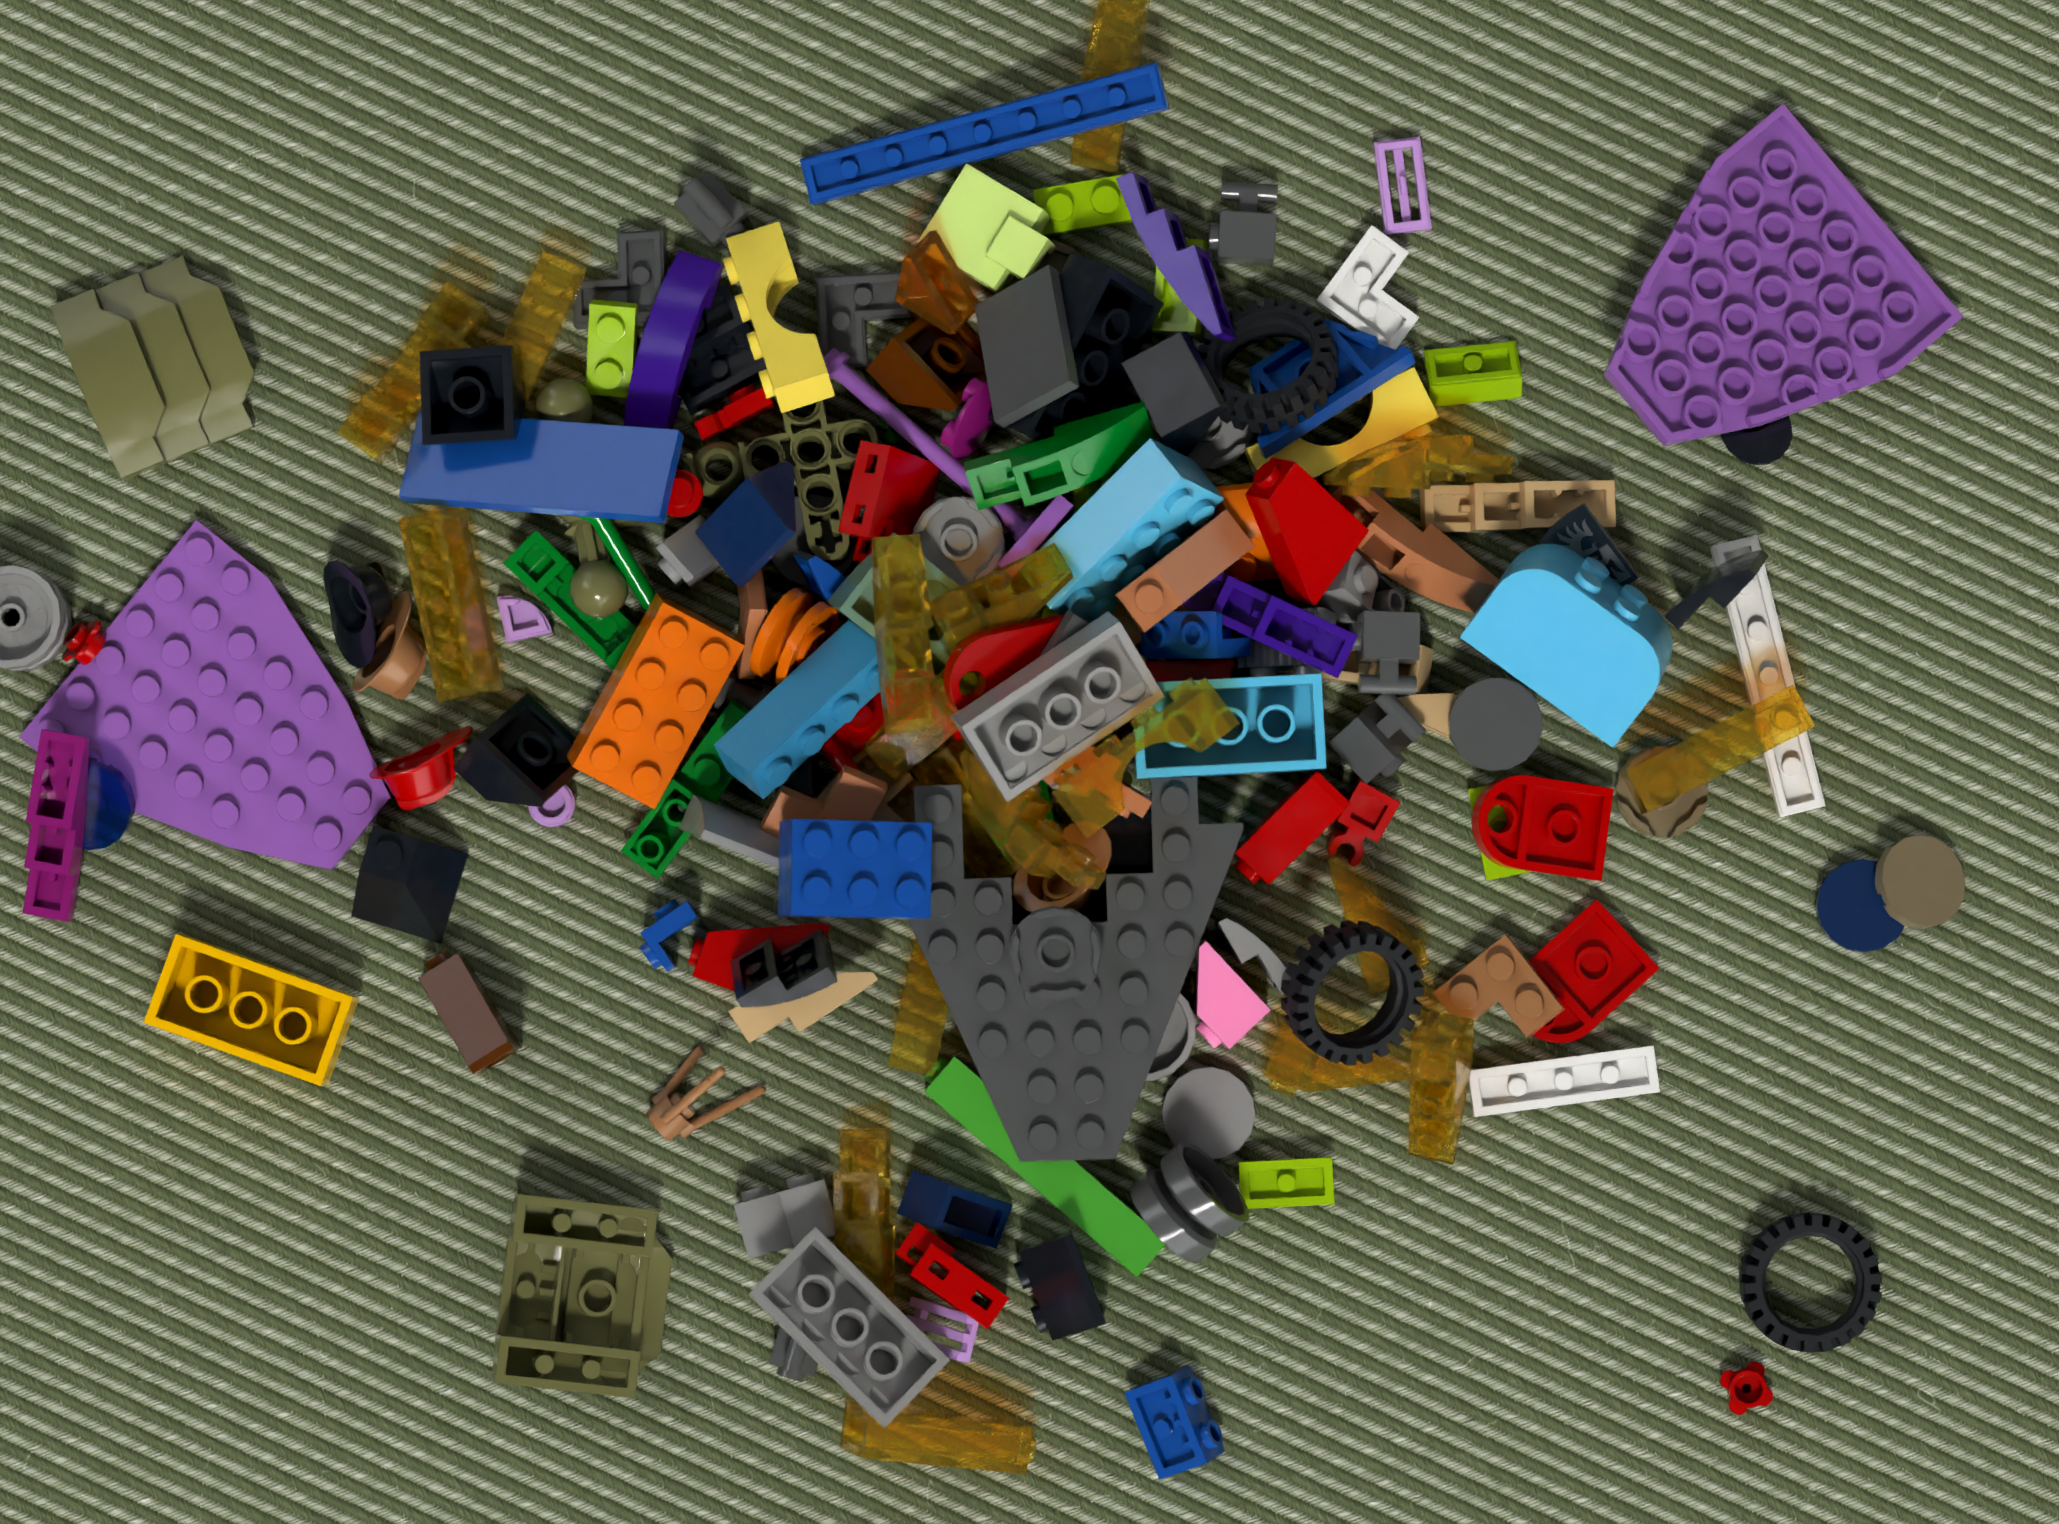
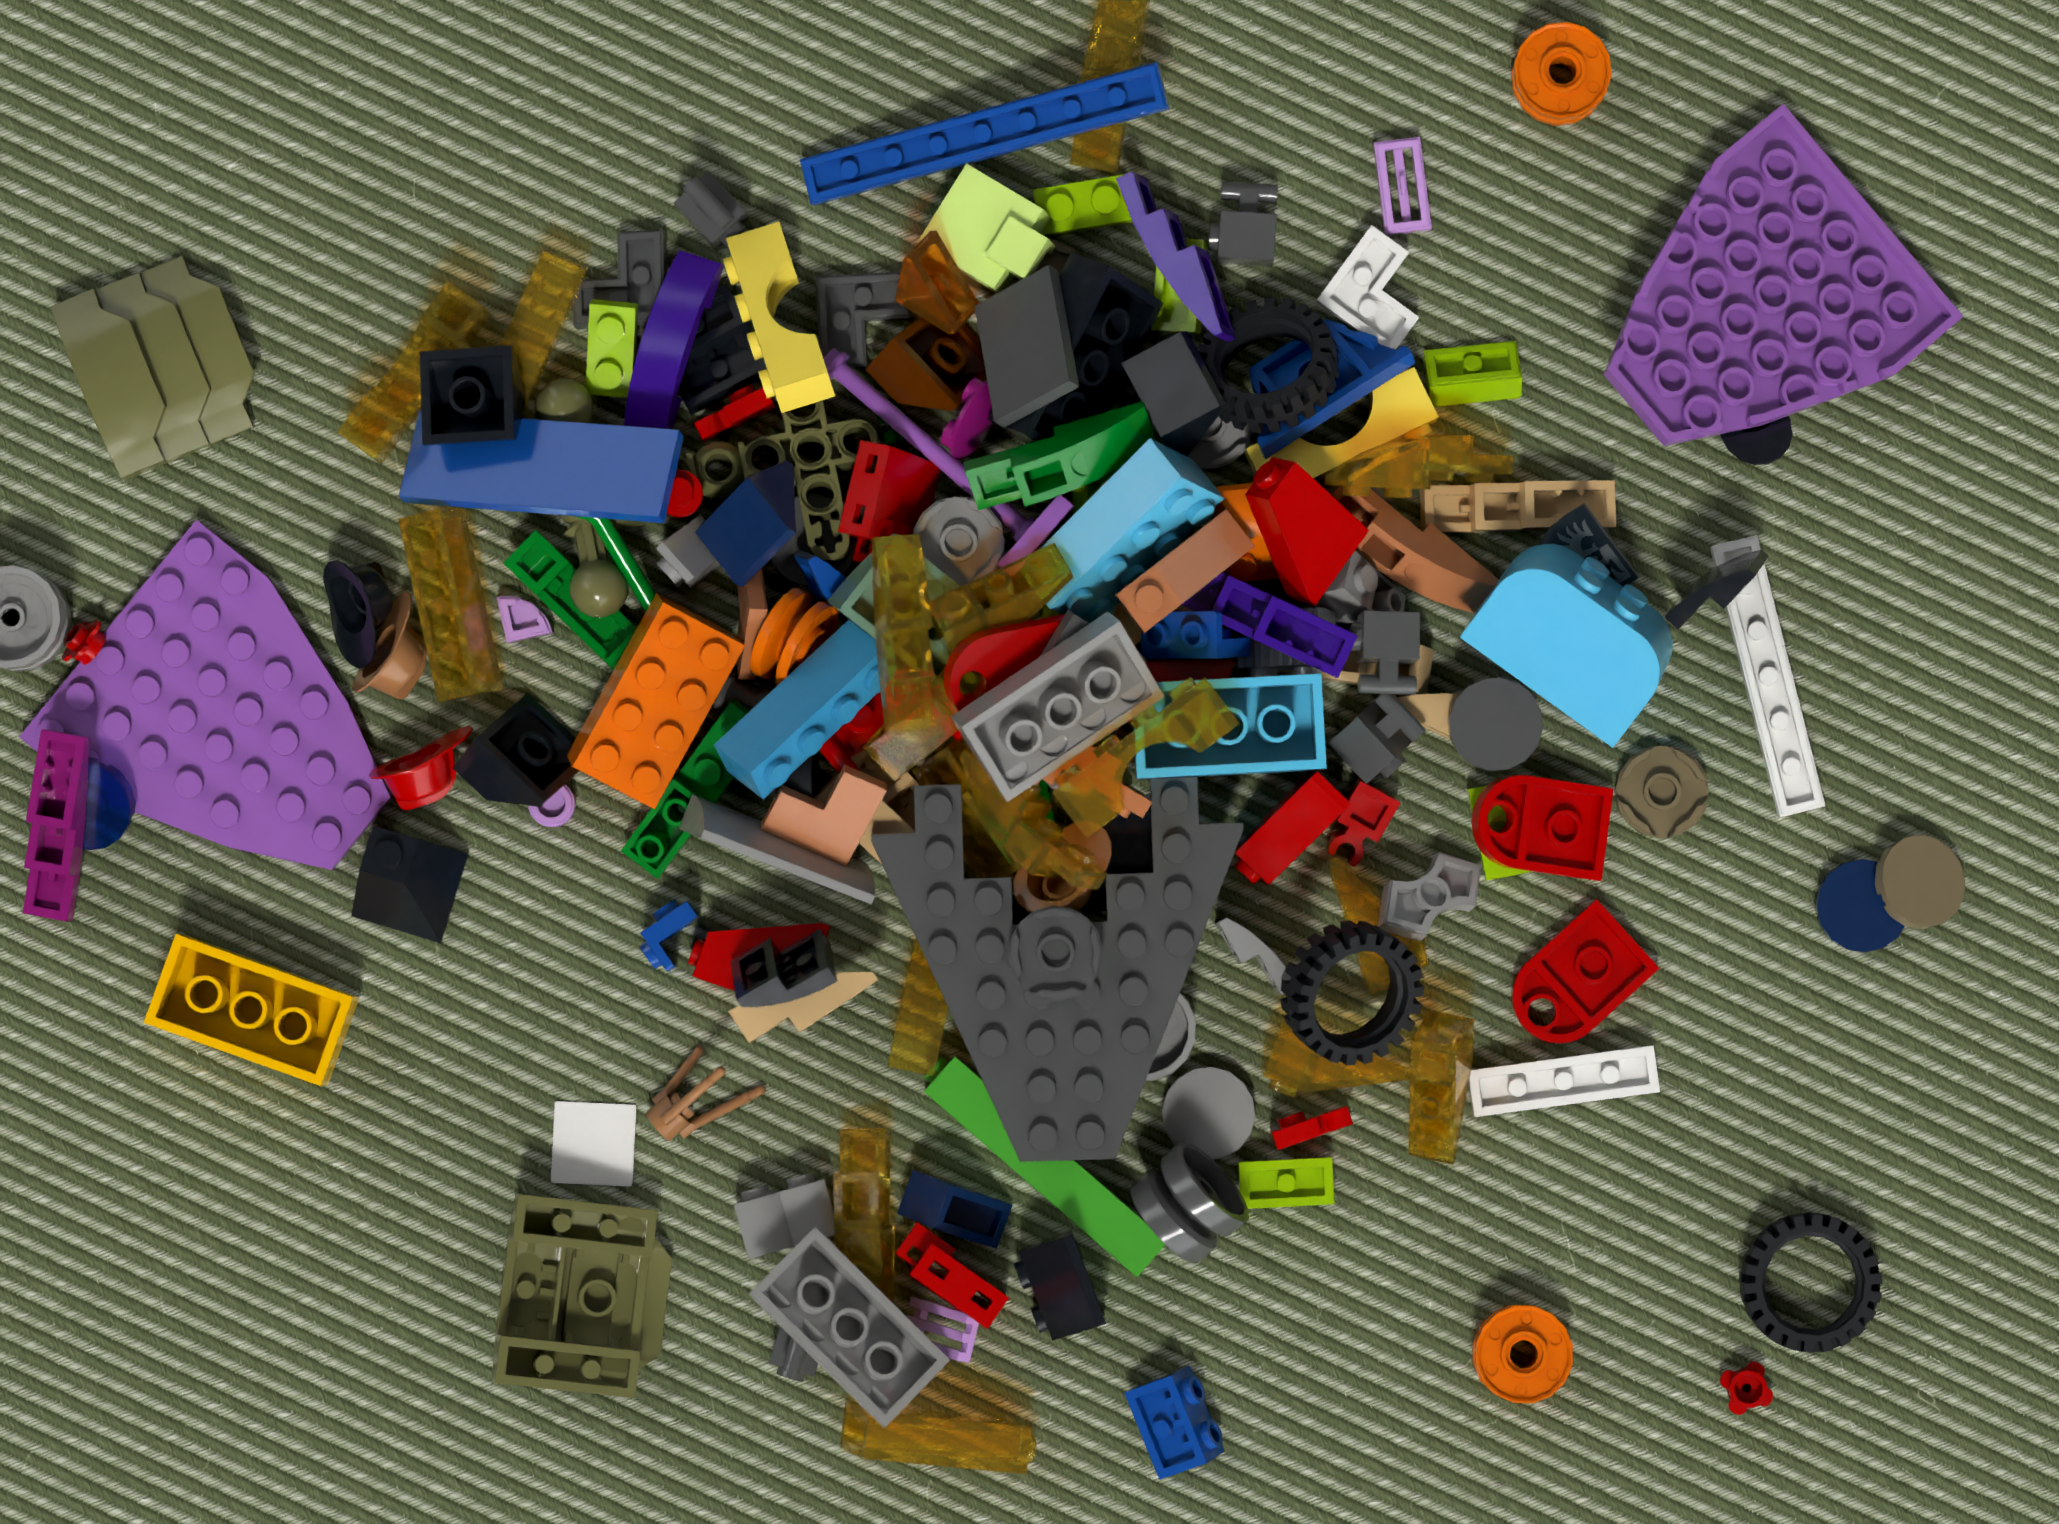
reddish brown slope [418,950,522,1074] -> none
blue brick [778,819,932,920] -> none
bright pink slope [1194,941,1271,1049] -> none
medium nougat plate [1433,935,1566,1038] -> none
clear yellow brick [1620,685,1815,814] -> none
none -> white sticker [551,1101,636,1187]
none -> red plate [1270,1106,1353,1150]
none -> light grey tile [1377,852,1482,942]
none -> orange wheel [1472,1304,1573,1403]
none -> orange wheel [1511,22,1612,126]

